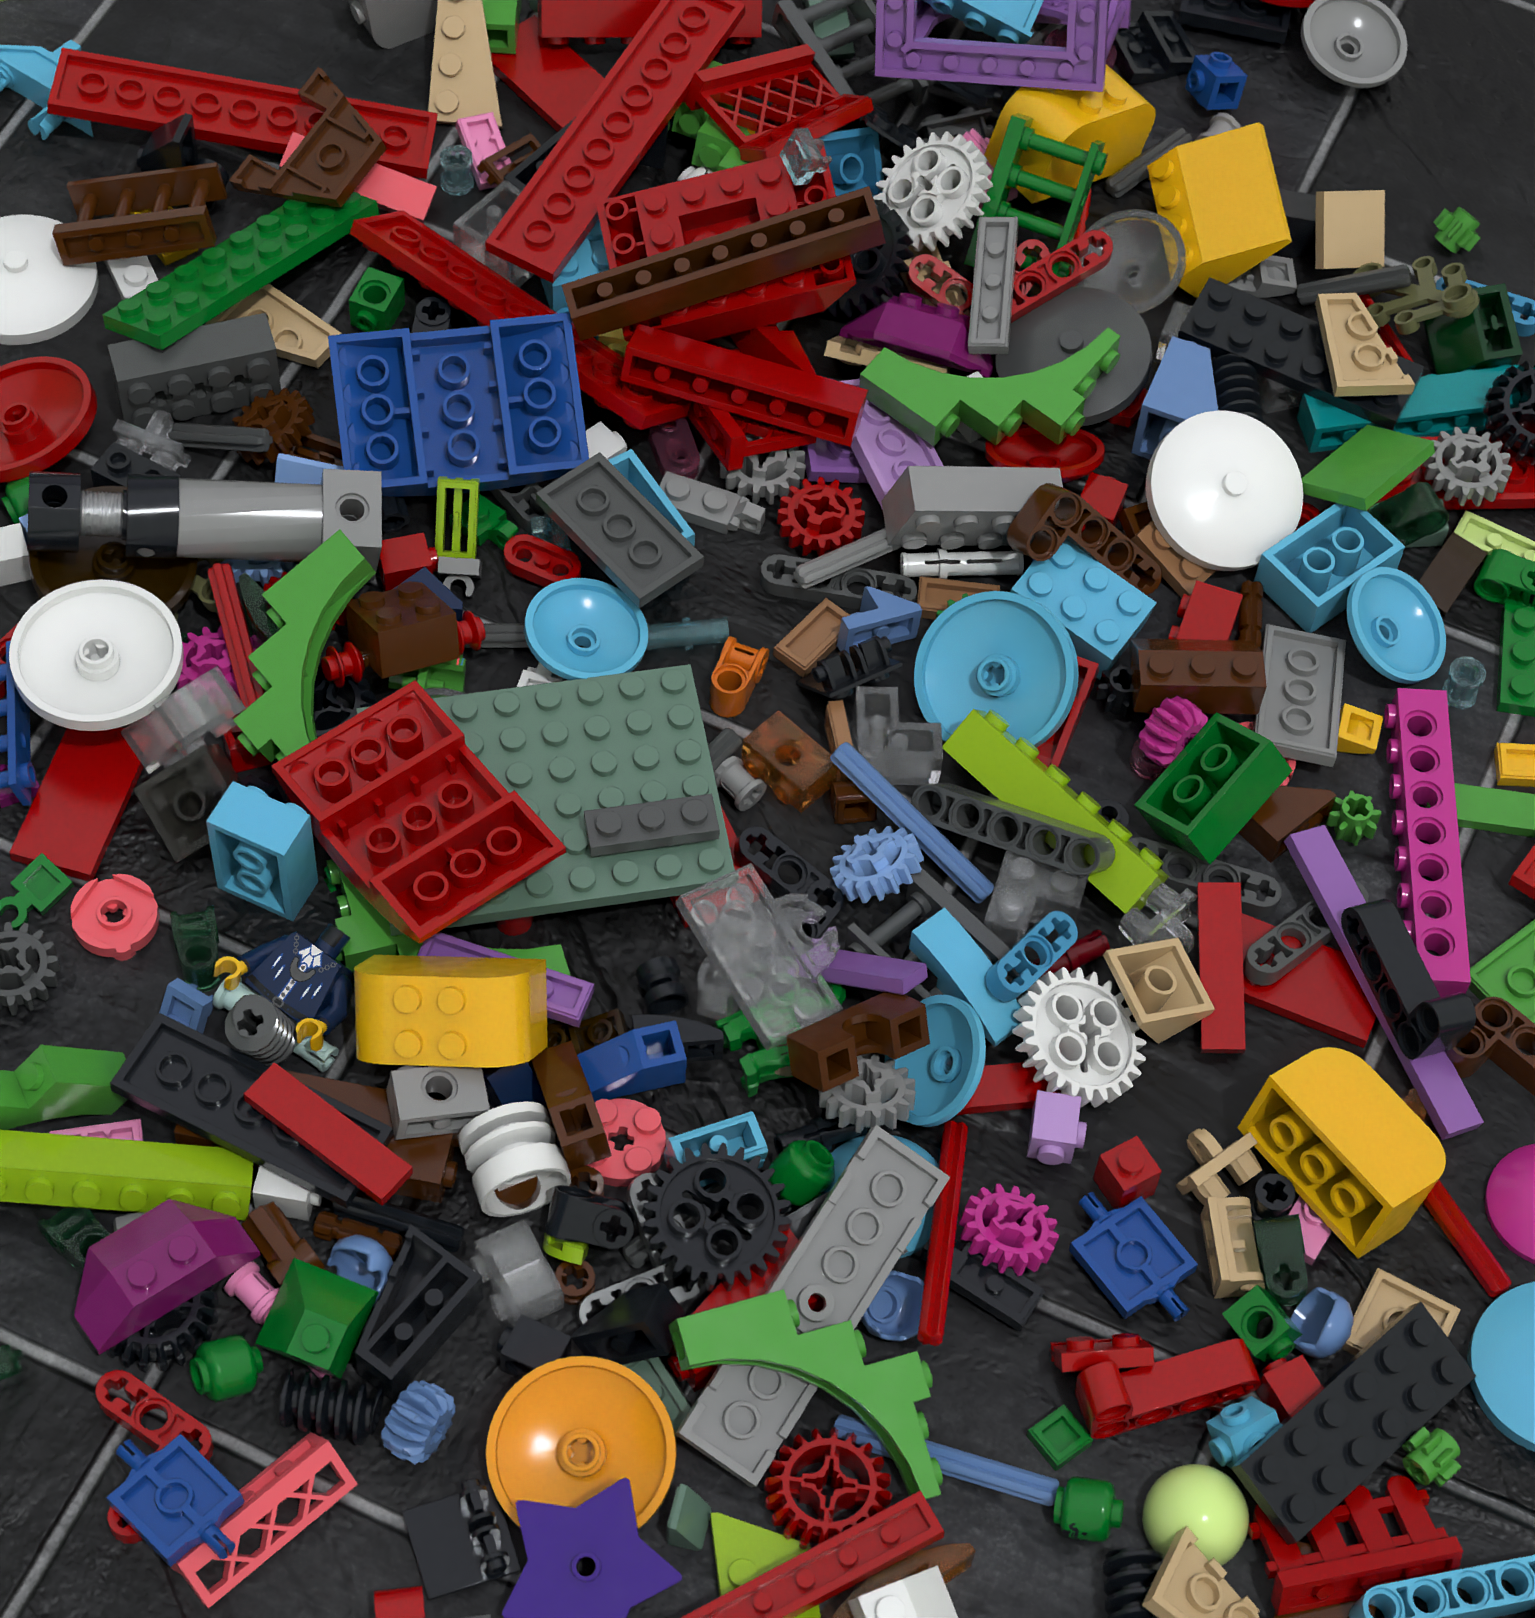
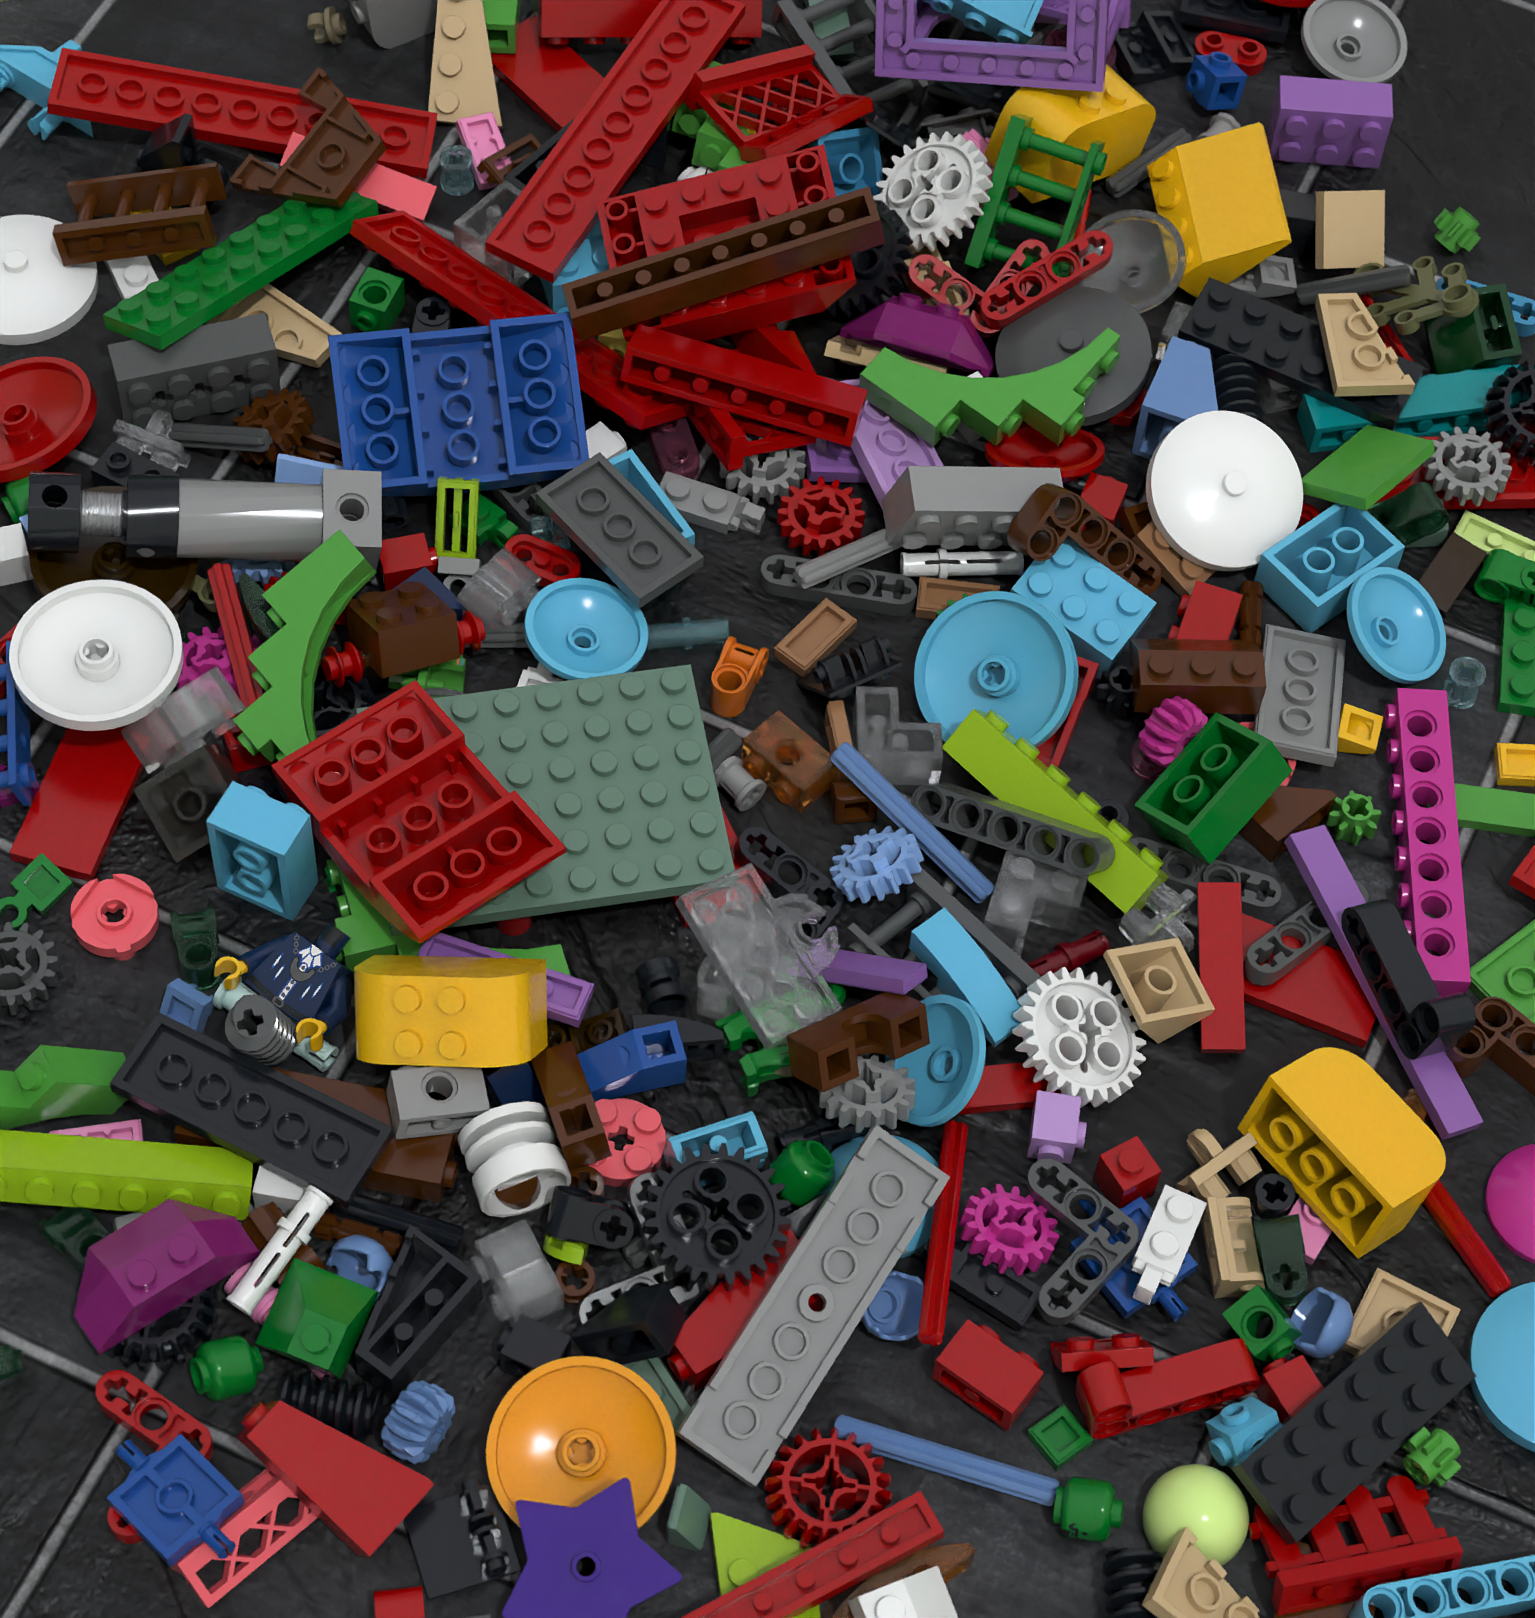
red tile [243,1062,413,1206] -> none
dark grey plate [584,794,720,857] -> none
bright green arch [668,1289,943,1500] -> none
clear light blue tile [779,128,832,186] -> none
medium blue slope [837,586,922,655] -> none
light grey tile [968,217,1019,354] -> none
dark azure beam [986,911,1078,1002] -> none
none -> white pin [226,1185,333,1316]
none -> red slope [237,1400,435,1557]
none -> dark tan plate [307,6,347,44]
none -> clear brick [455,547,542,631]
none -> red brick [932,1319,1044,1431]
none -> dark grey beam [1027,1158,1139,1326]
none -> white hinge [1131,1184,1207,1305]
none -> red plate [1194,31,1267,76]
none -> medium lavender brick [1267,75,1393,168]

